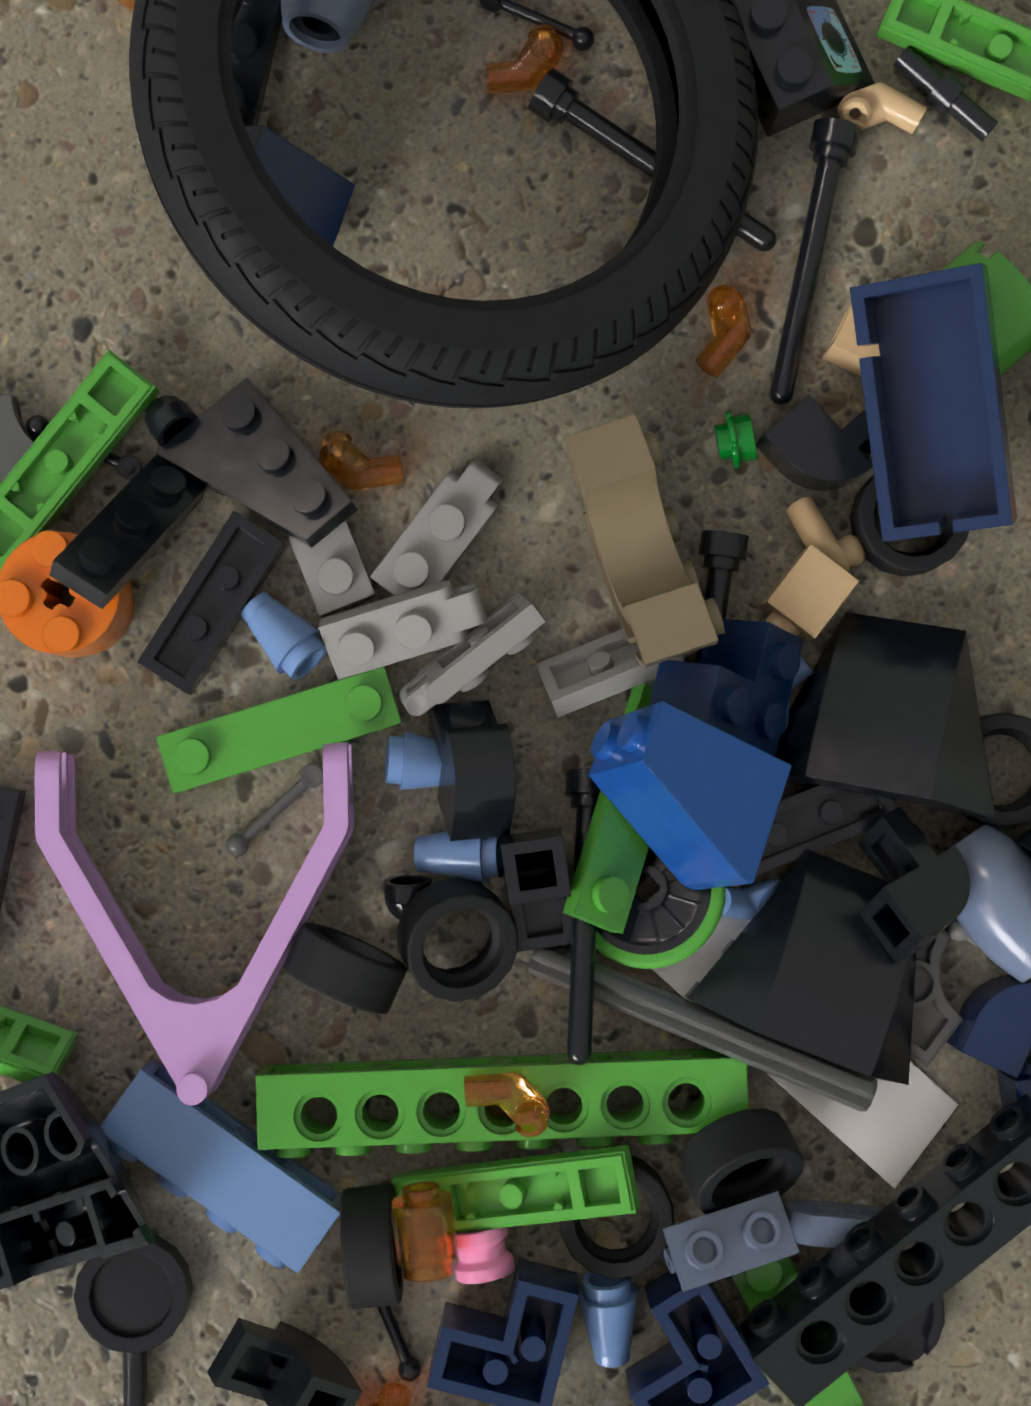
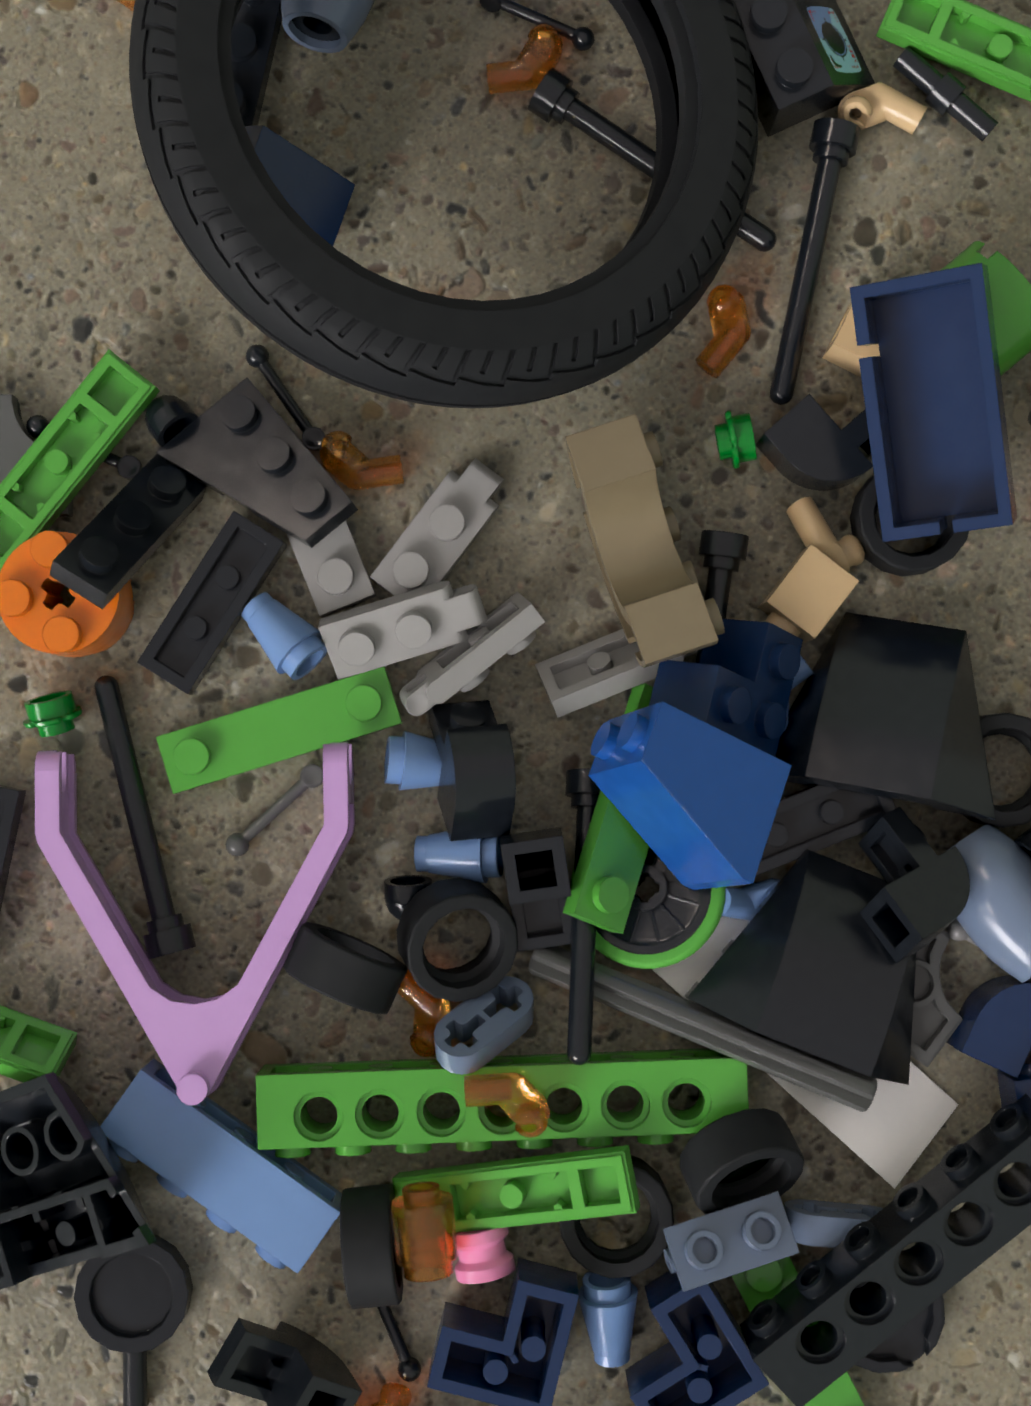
none -> green plate [23,690,82,737]
none -> black piece [94,675,196,959]
none -> black hinge [246,345,326,451]
none -> clear orange arm [397,968,451,1058]
none -> sand blue beam [434,976,534,1075]

